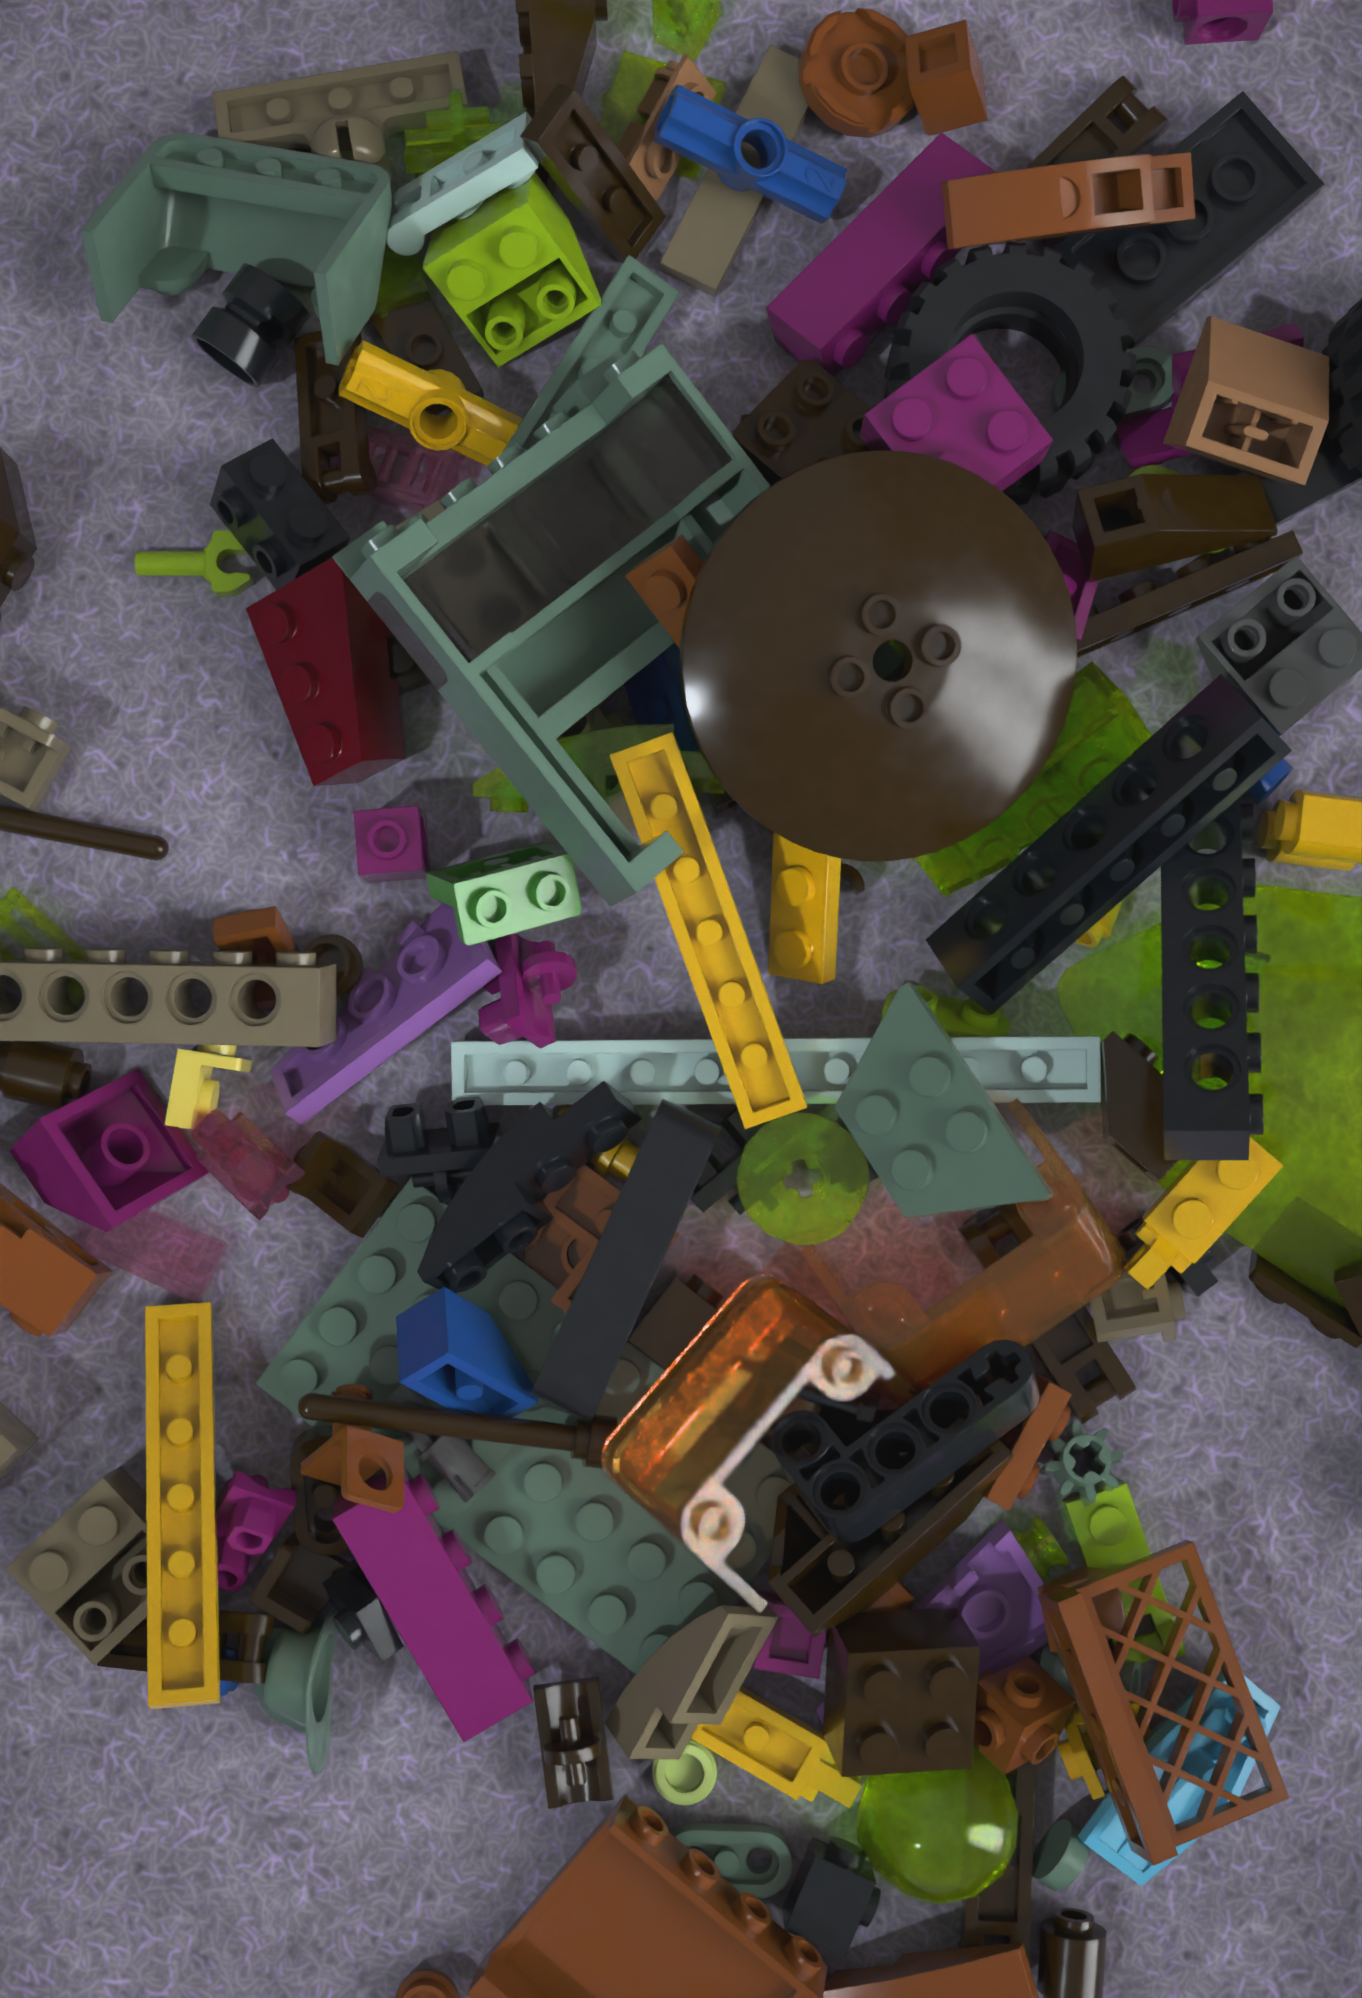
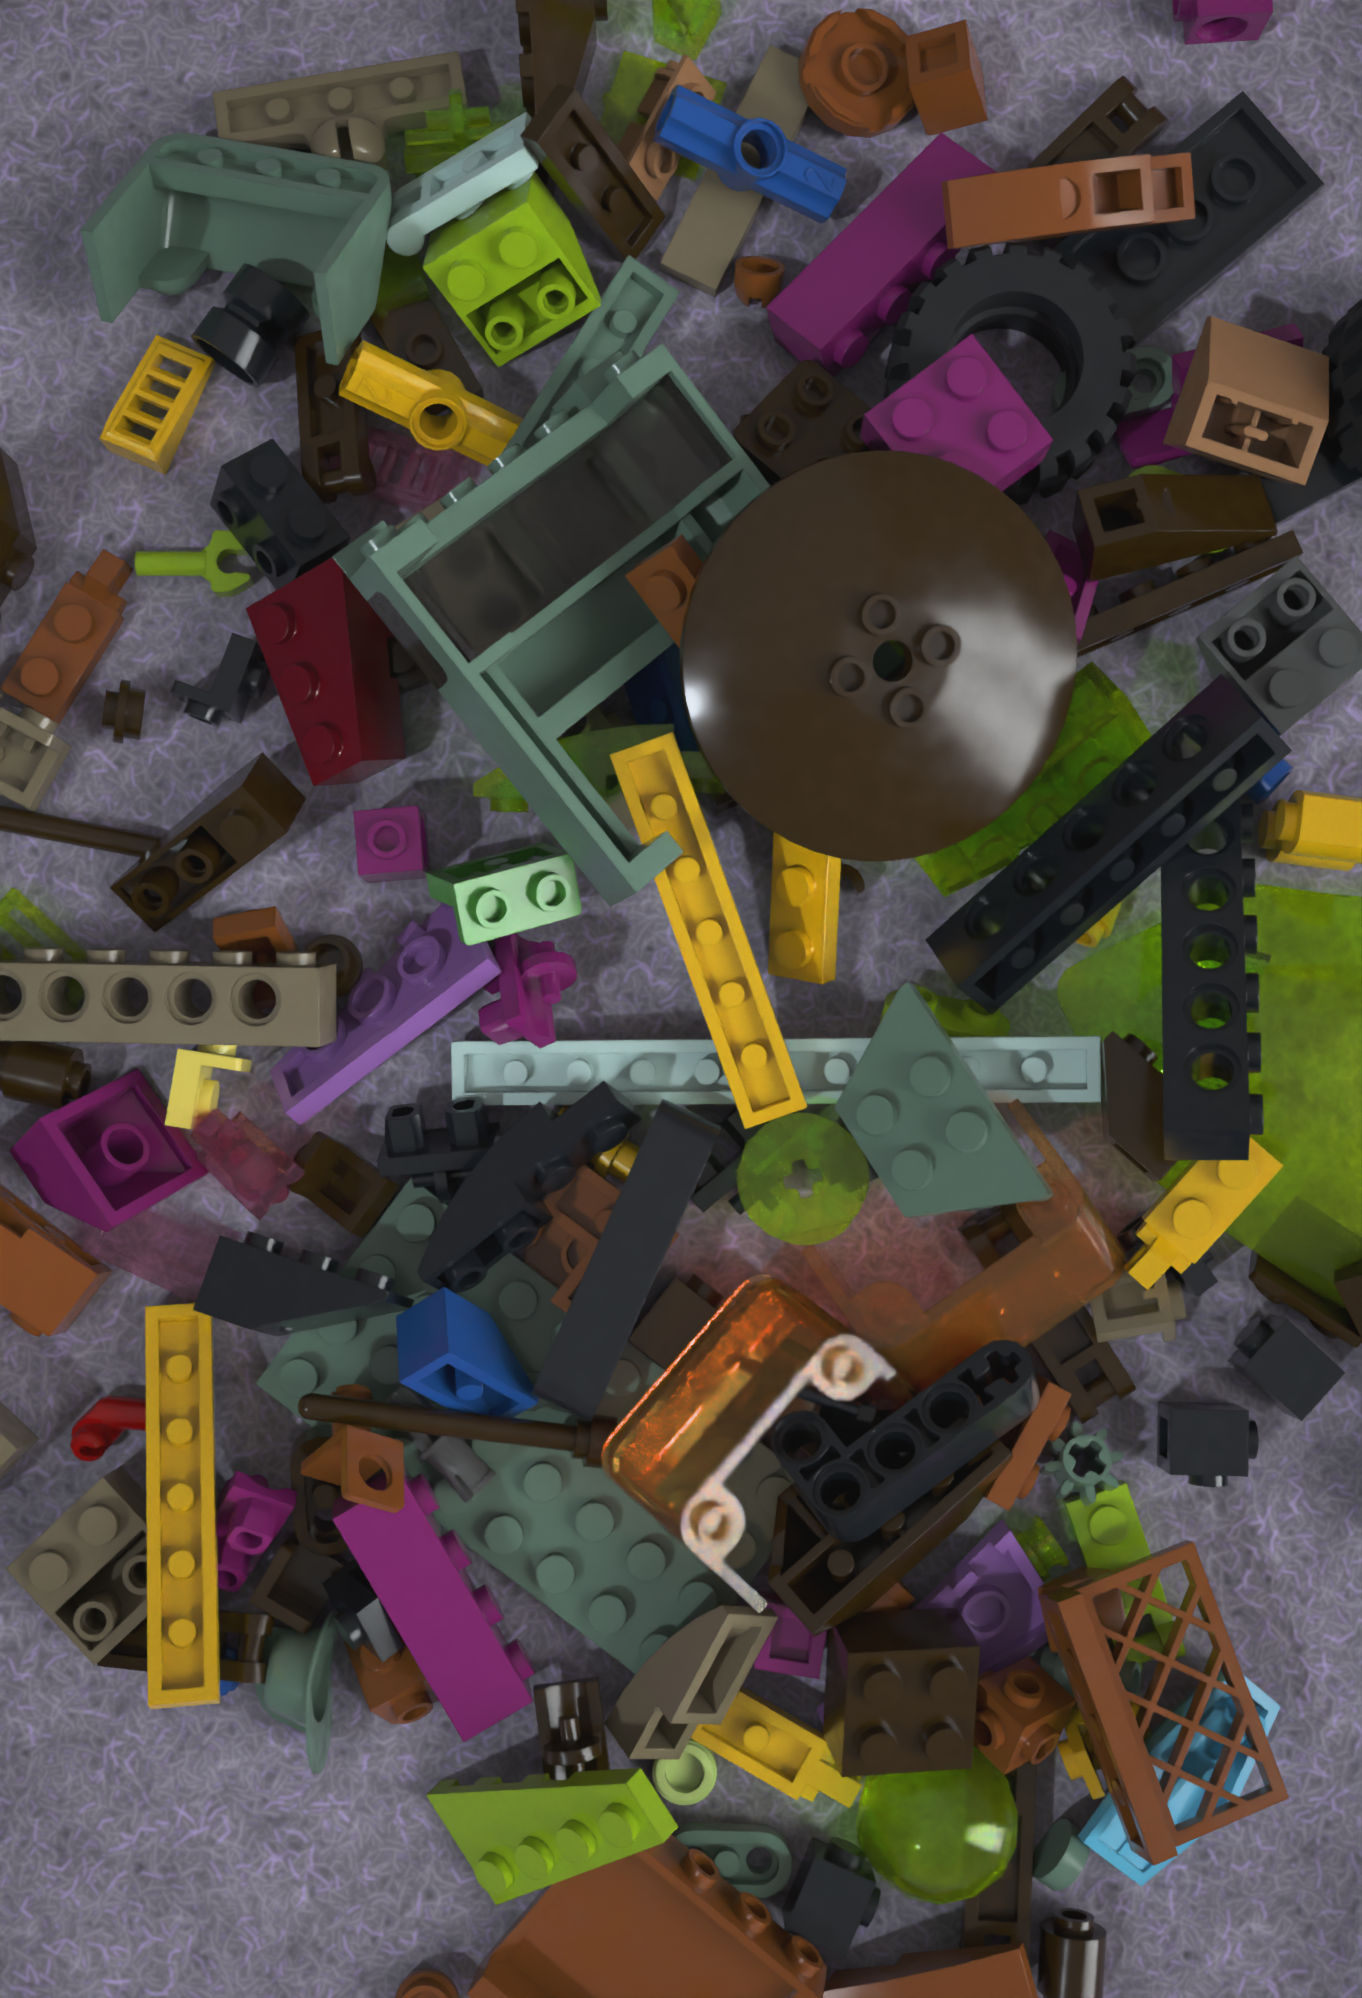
none -> dark orange hinge [0,549,133,725]
none -> red arm [70,1396,146,1462]
none -> yellow slope [99,335,216,475]
none -> dark brown plate [102,679,146,744]
none -> dark brown slope [110,752,306,932]
none -> black bracket [170,633,270,727]
none -> black slope [193,1231,414,1336]
none -> dark orange bracket [343,1616,438,1724]
none -> lime wing [426,1768,678,1905]
none -> dark orange hinge [734,256,785,309]
none -> black brick [1157,1401,1259,1487]
none -> black brick [1228,1314,1345,1421]

